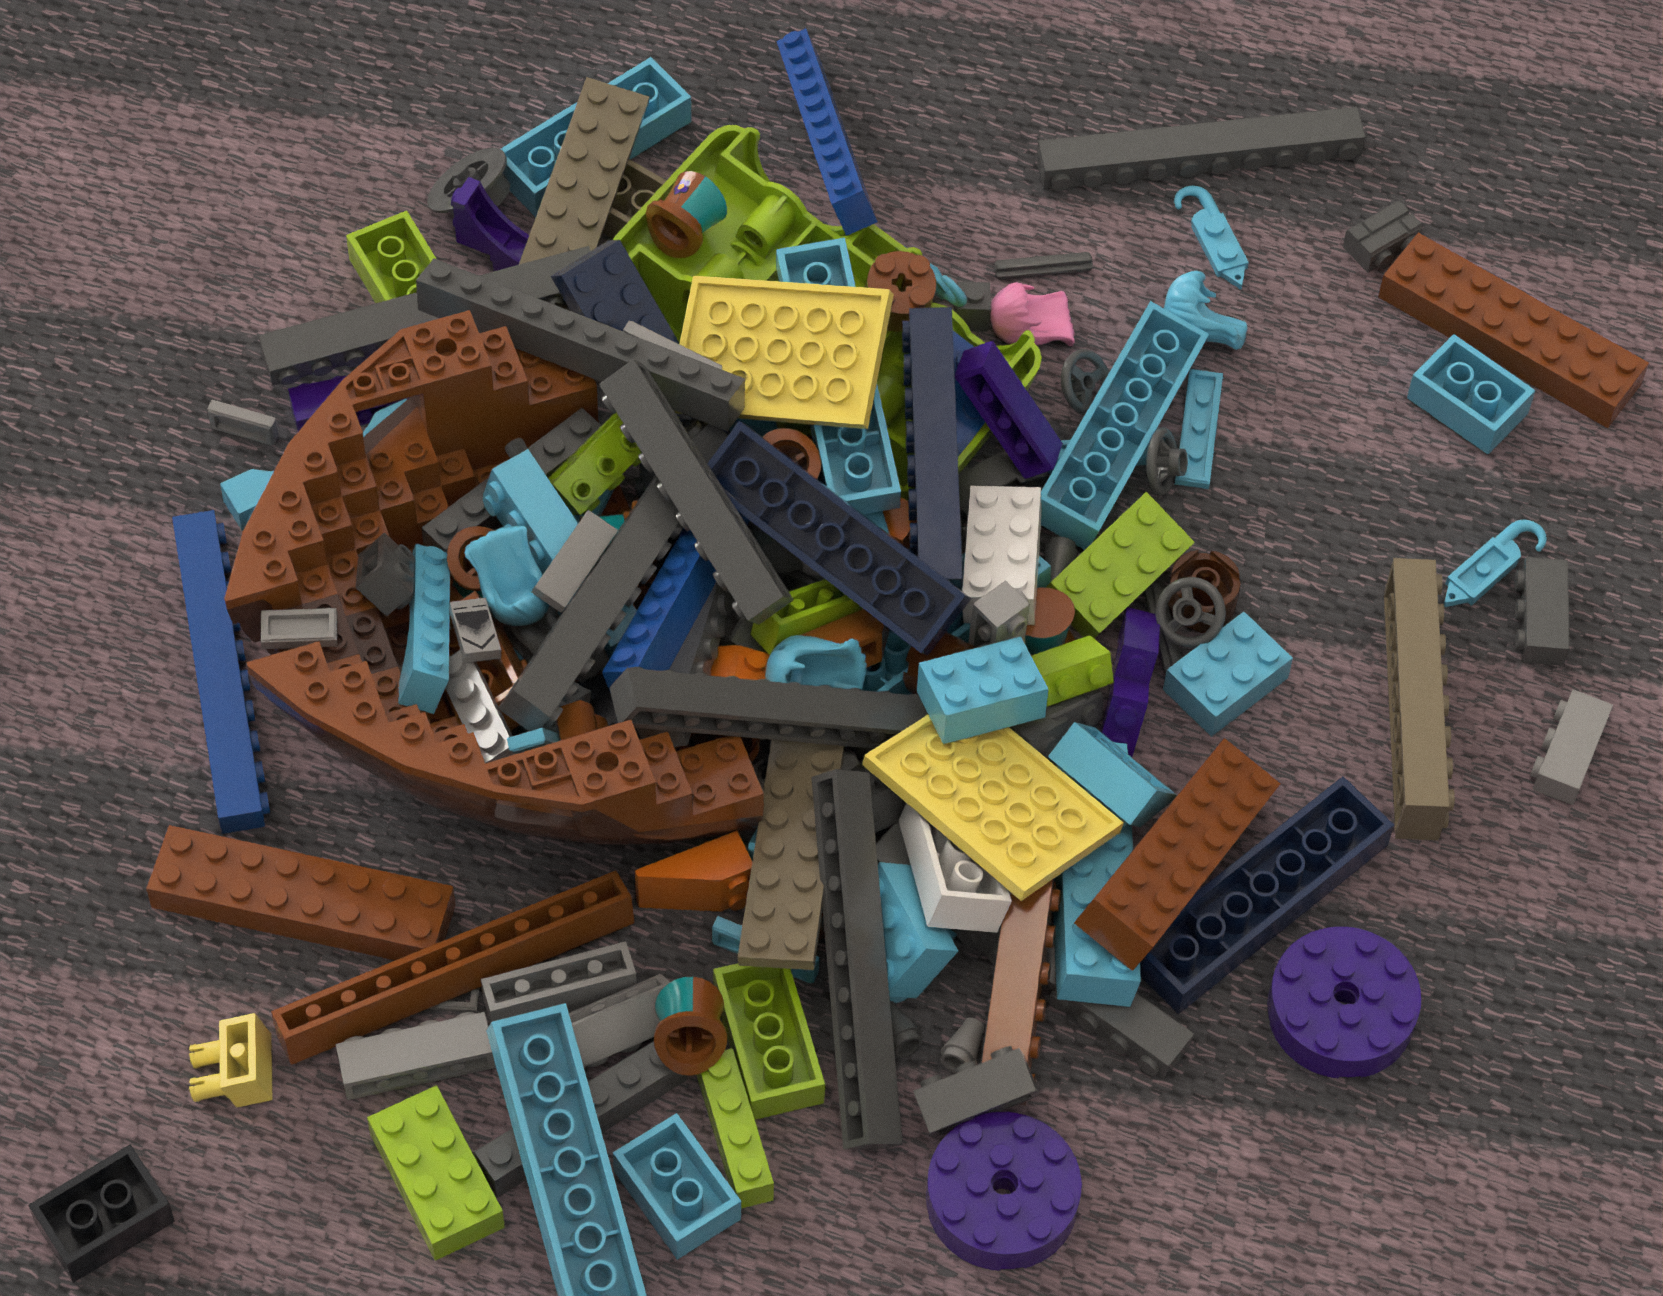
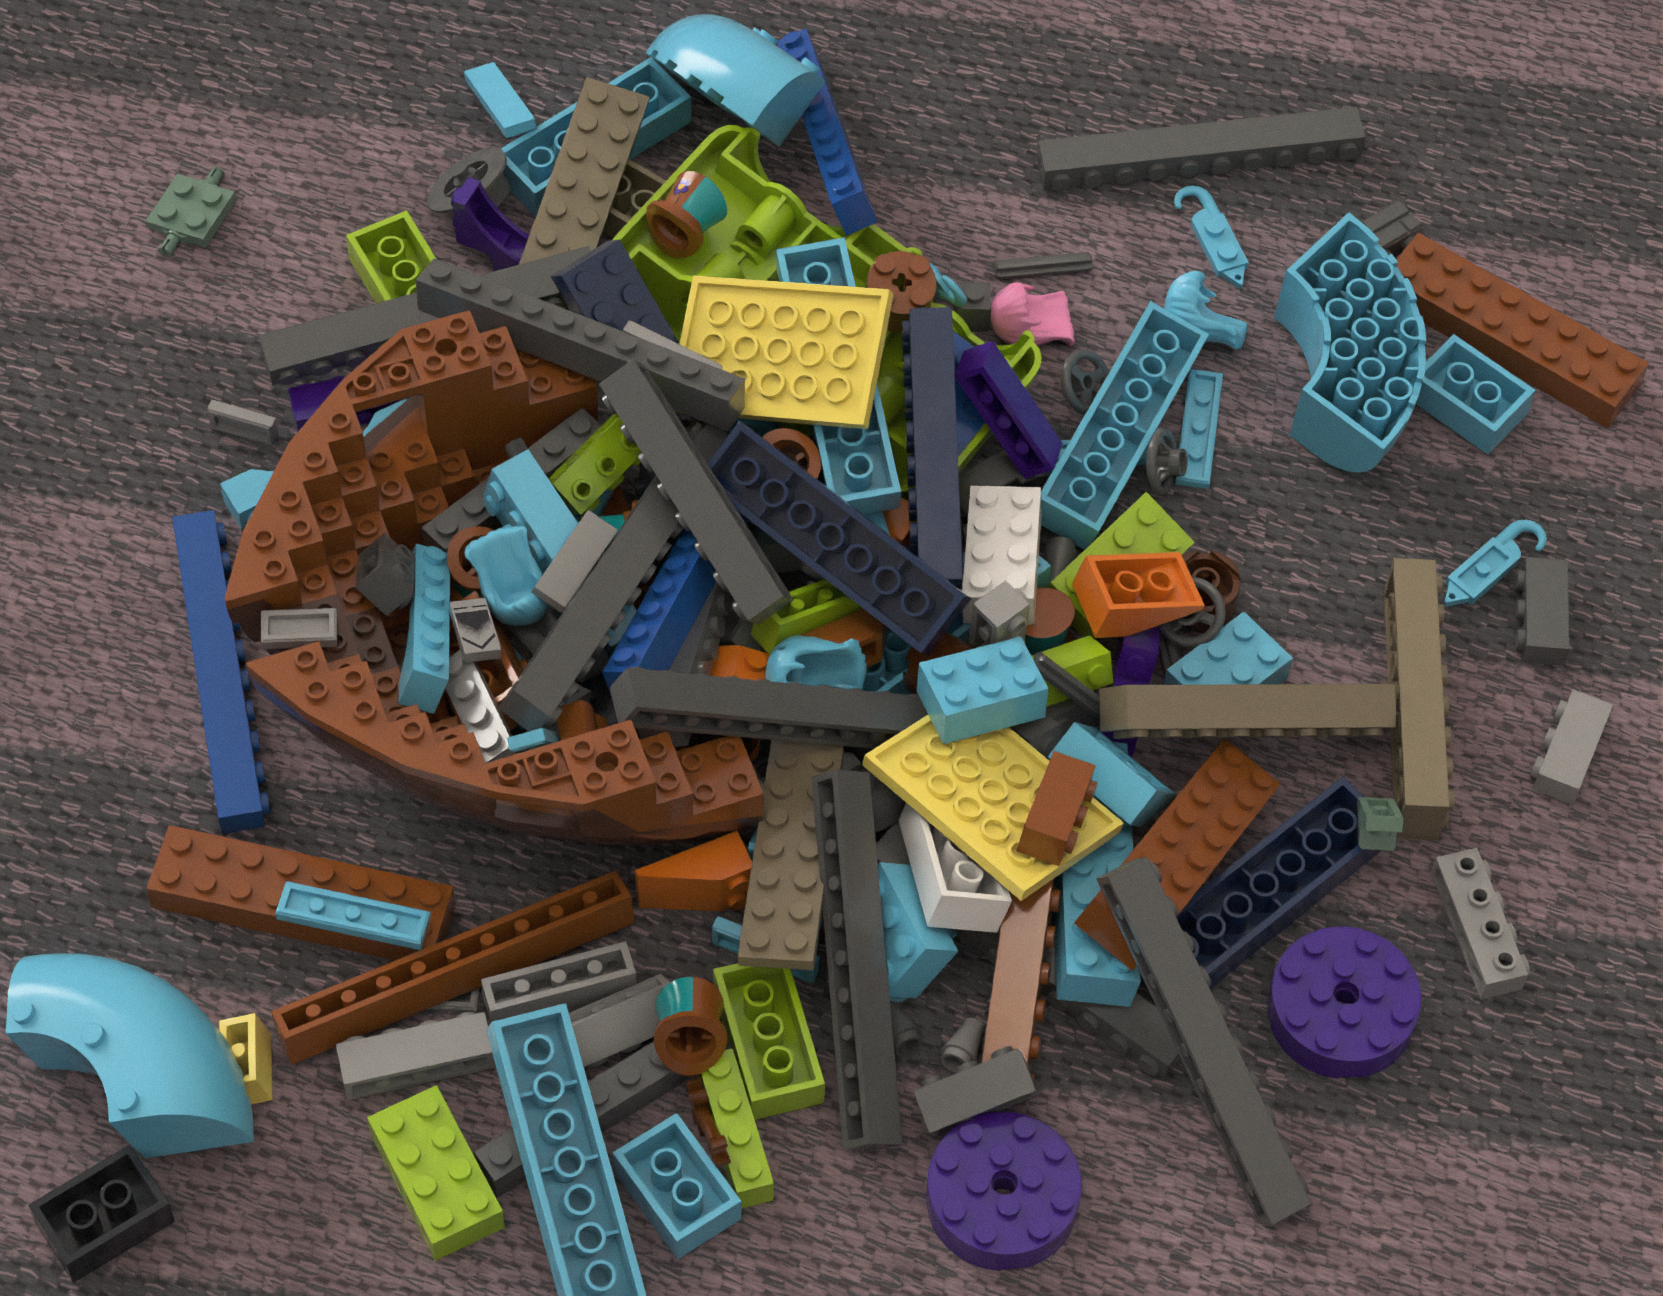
none -> medium azure brick [5,953,254,1159]
none -> sand green plate [145,166,237,257]
none -> medium azure tile [275,881,431,950]
none -> medium azure tile [464,62,537,138]
none -> medium azure brick [646,14,826,147]
none -> reddish brown bar [685,1078,731,1167]
none -> dark orange brick [1017,751,1098,866]
none -> dark grey axle [1033,652,1100,719]
none -> orange slope [1072,552,1205,638]
none -> dark grey brick [1096,857,1311,1225]
none -> dark tan brick [1099,684,1396,739]
none -> medium azure brick [1274,213,1426,473]
none -> sand green slope [1357,797,1404,851]
none -> light grey brick [1431,848,1530,999]

